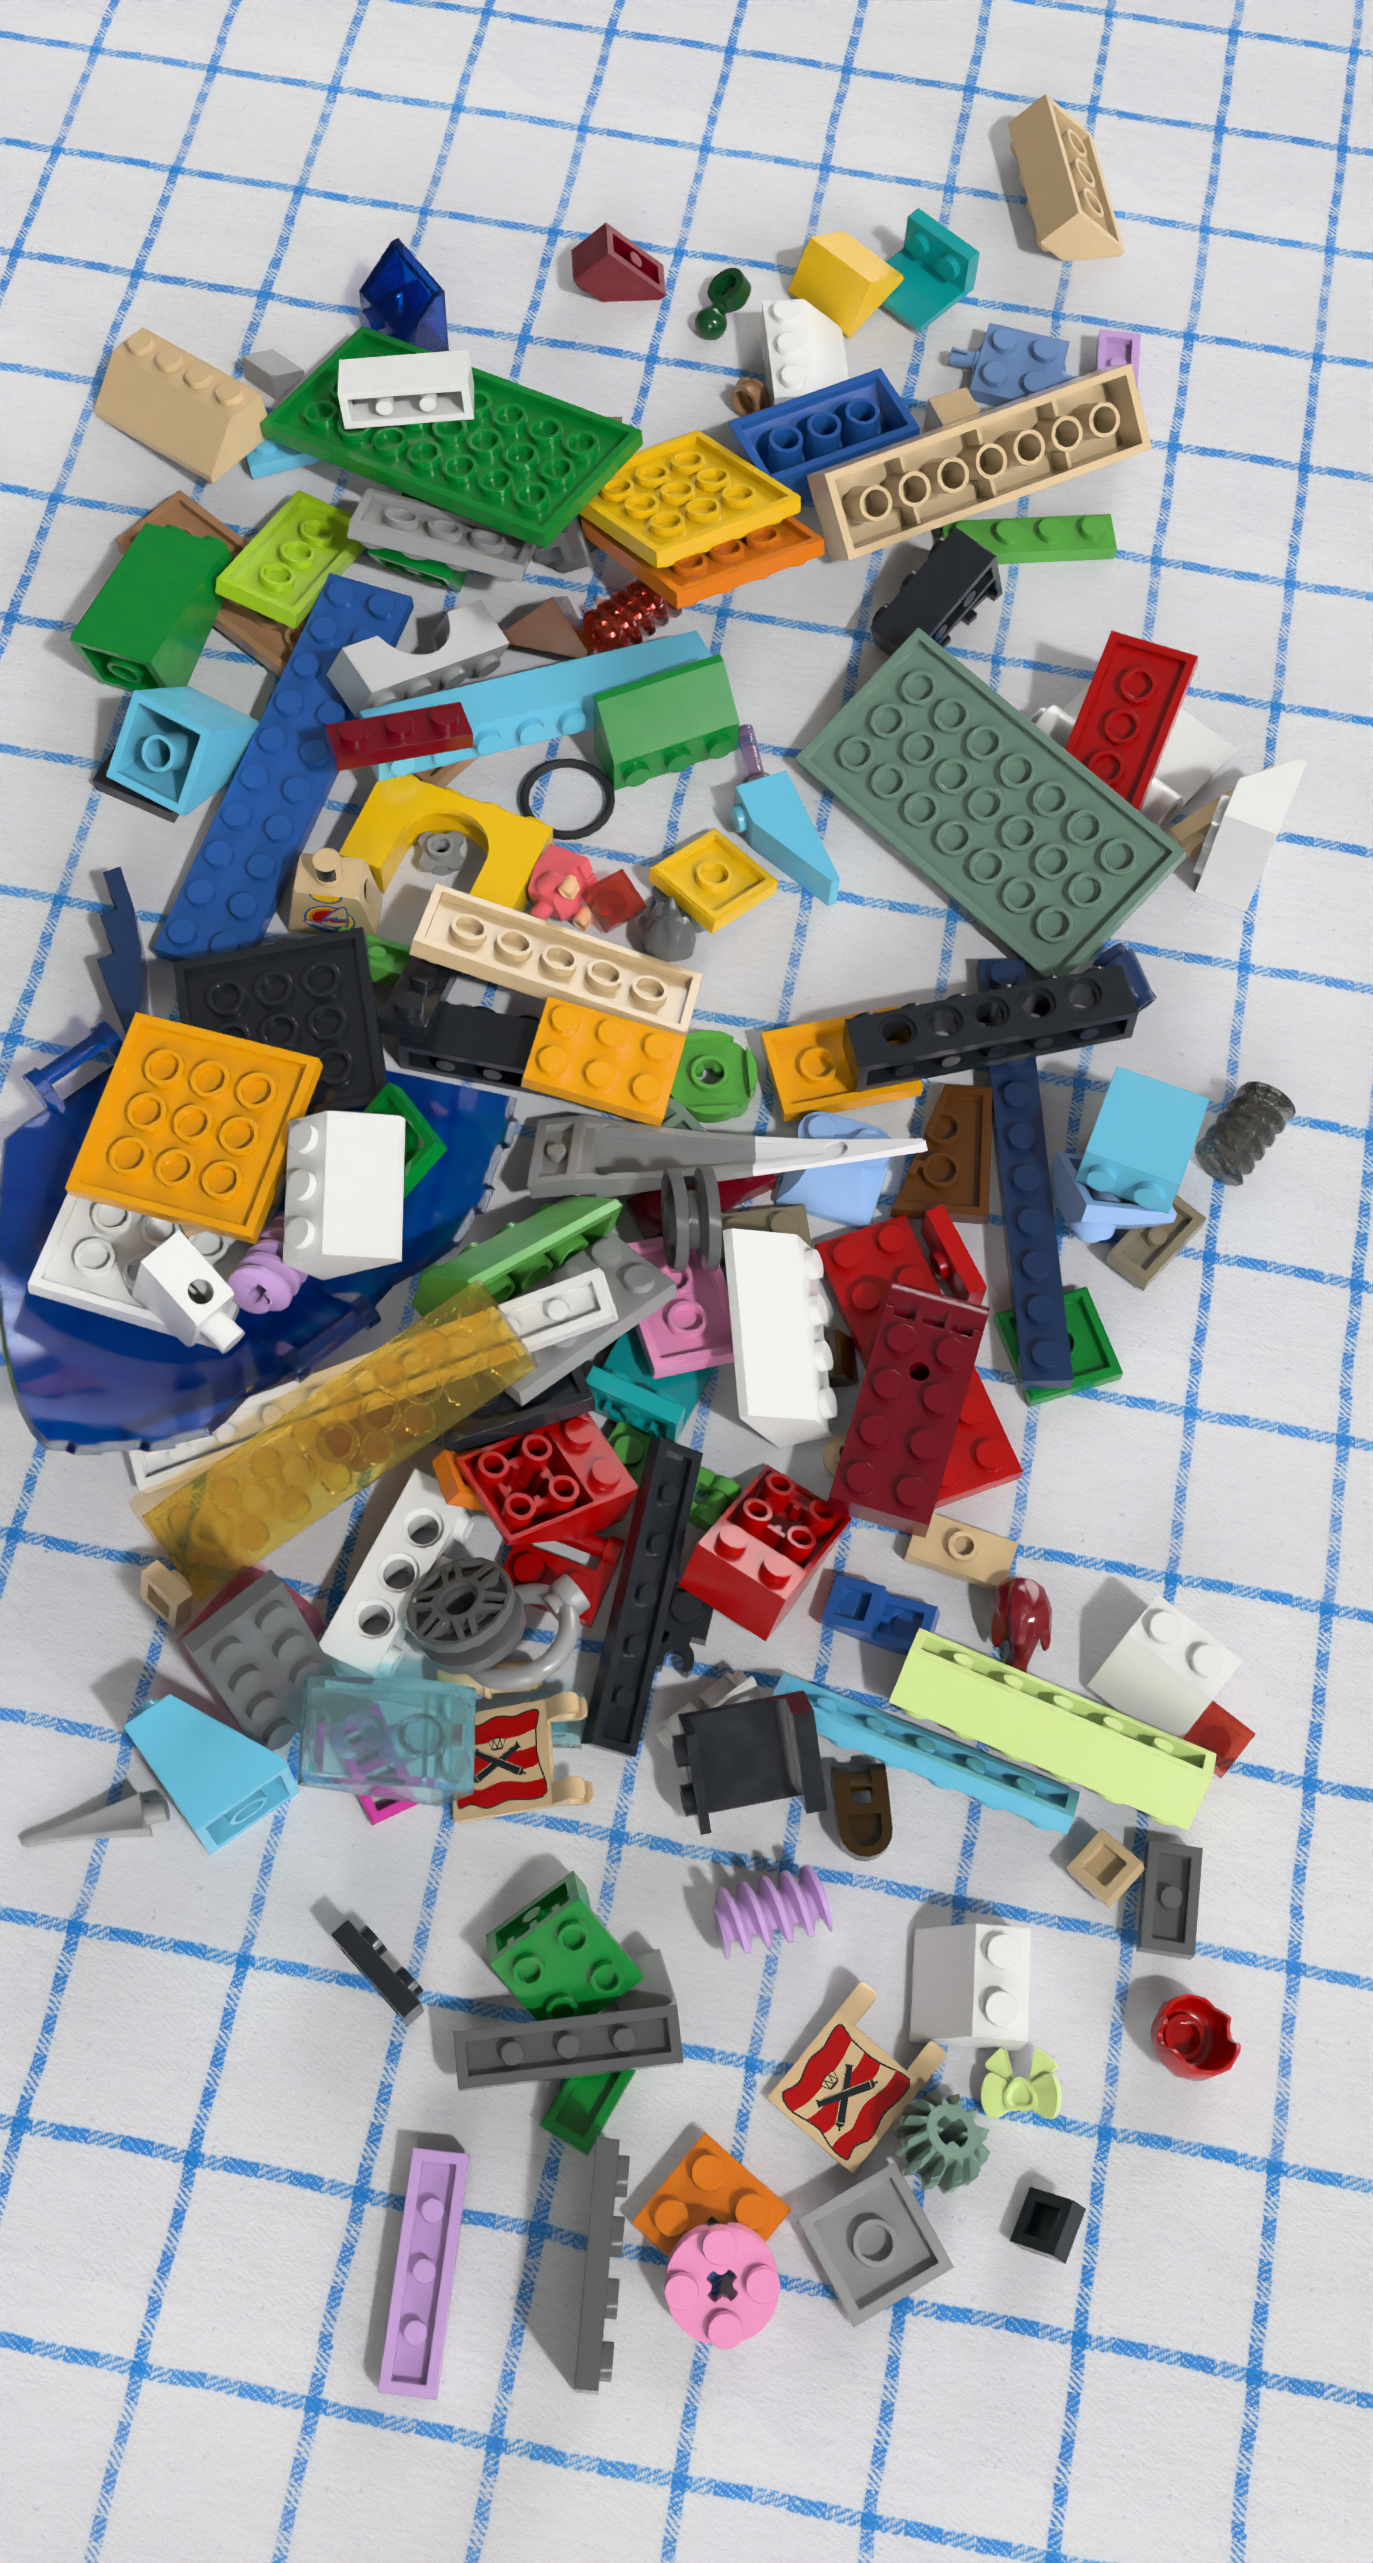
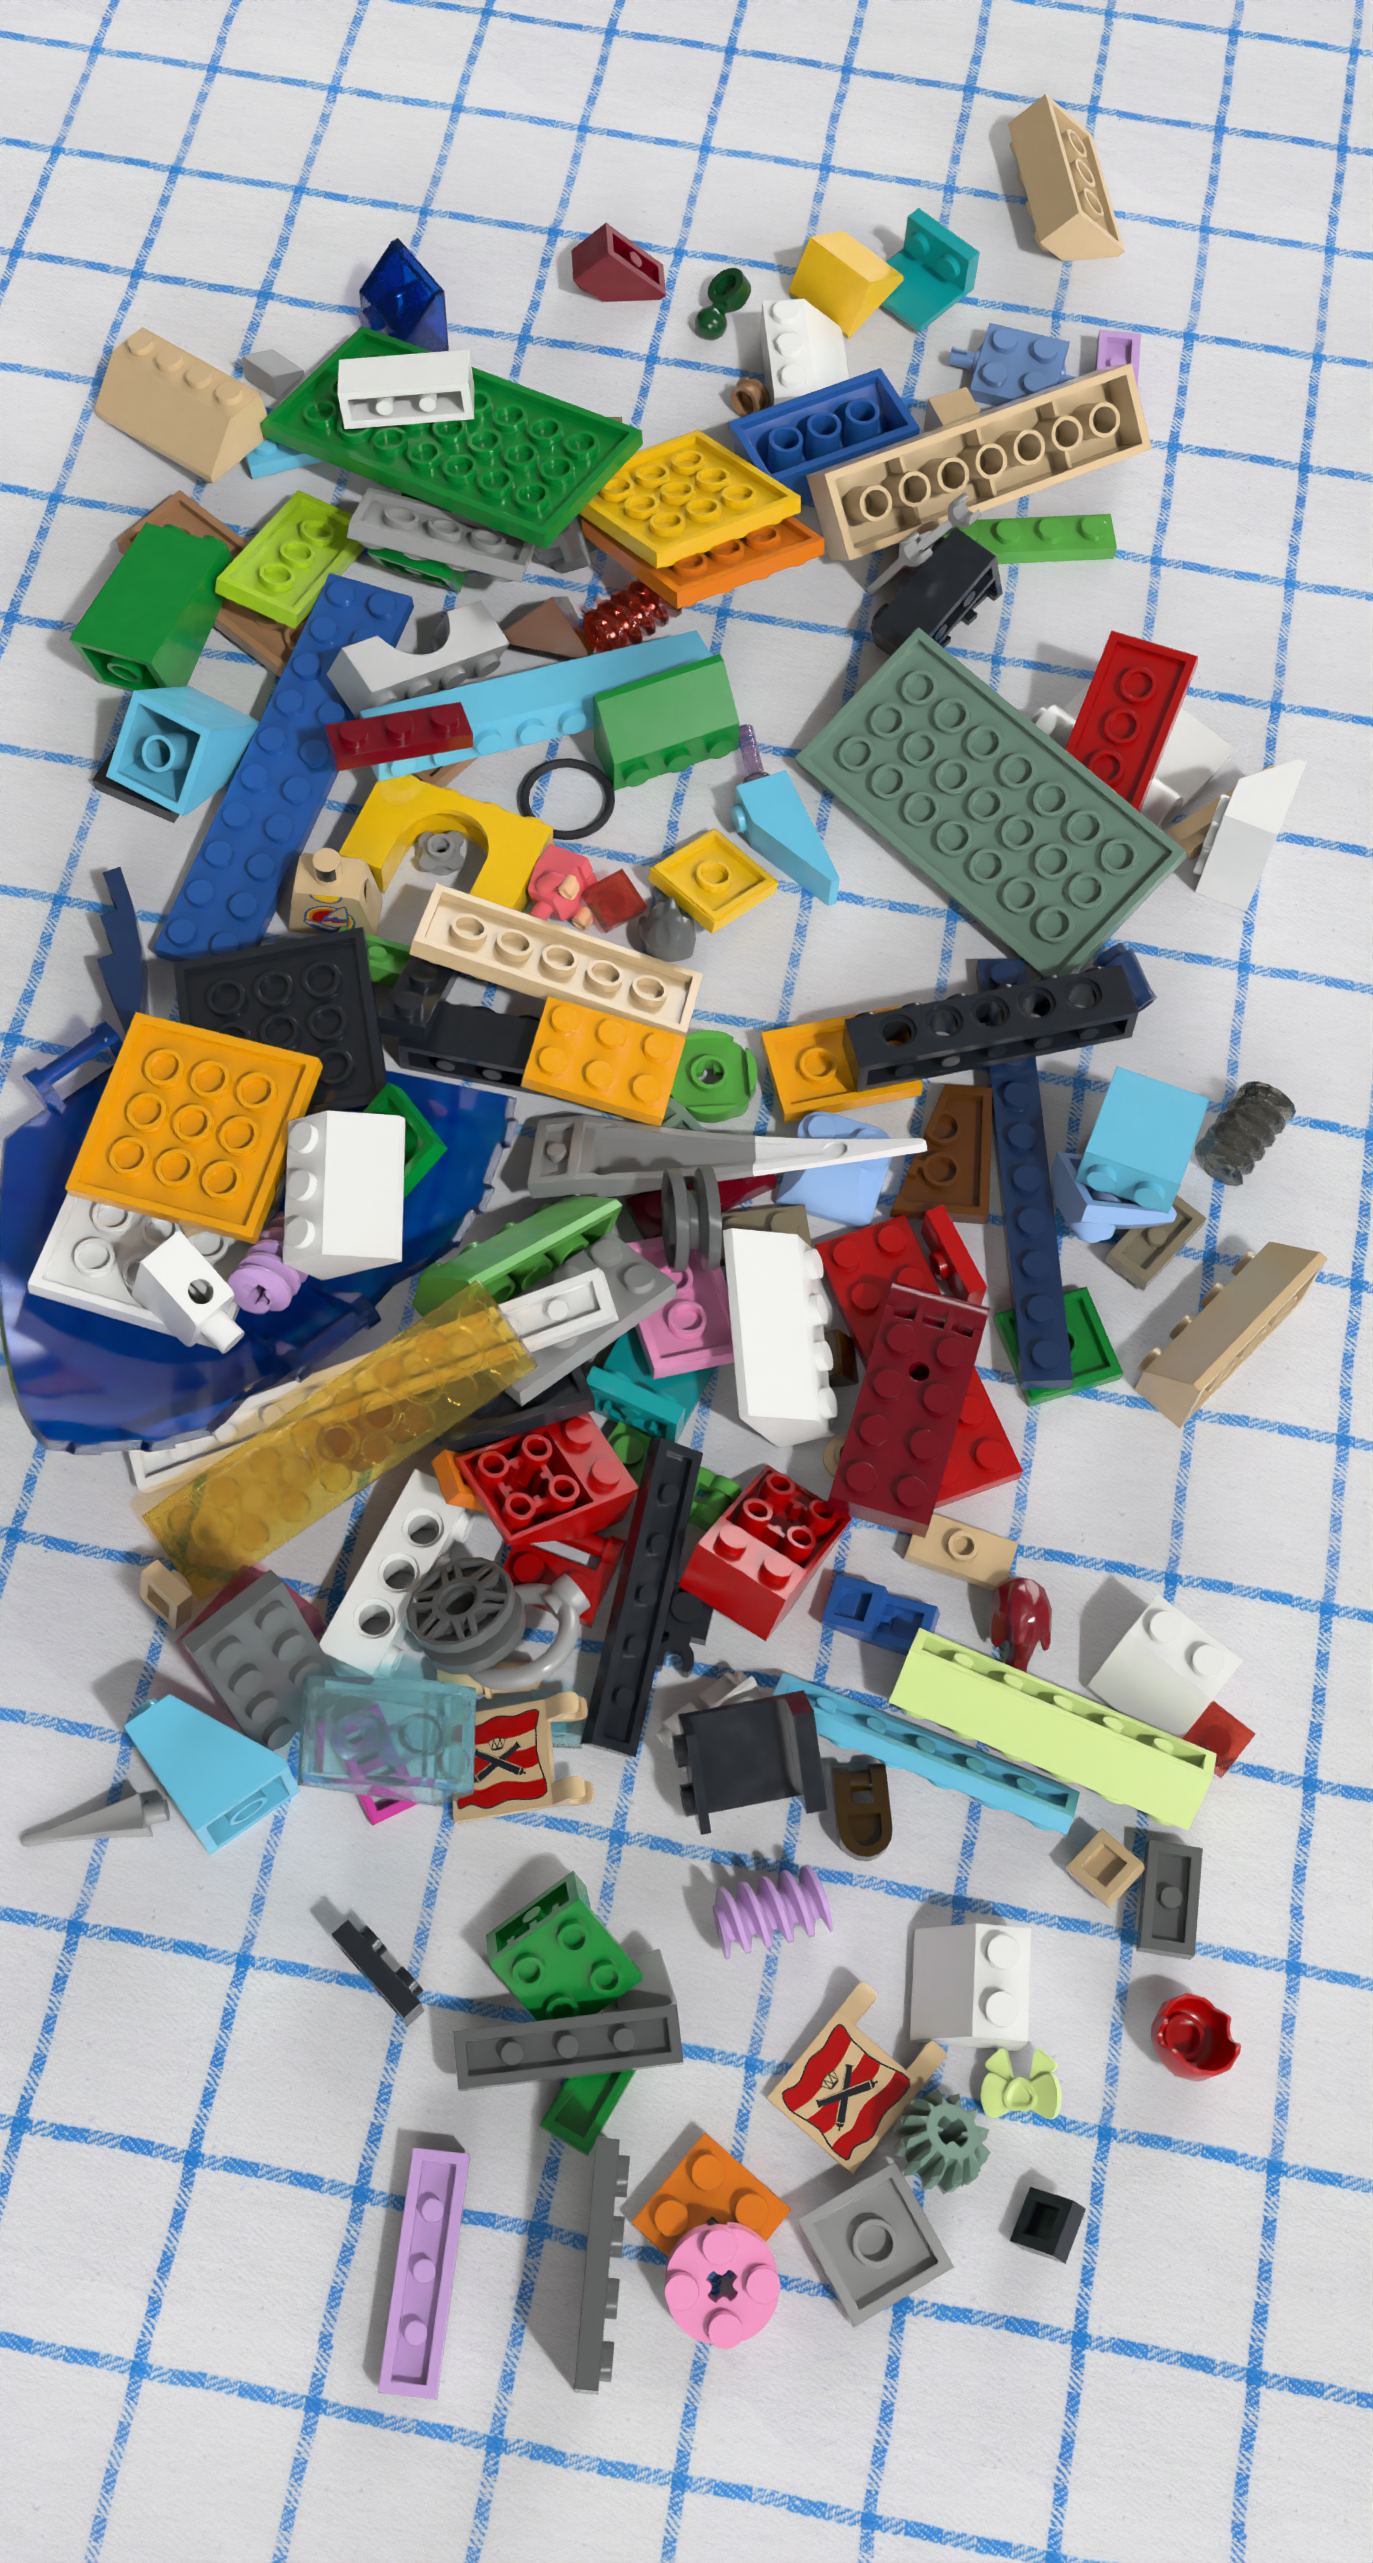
none -> light grey flag [866,493,982,596]
none -> tan slope [1135,1241,1328,1429]

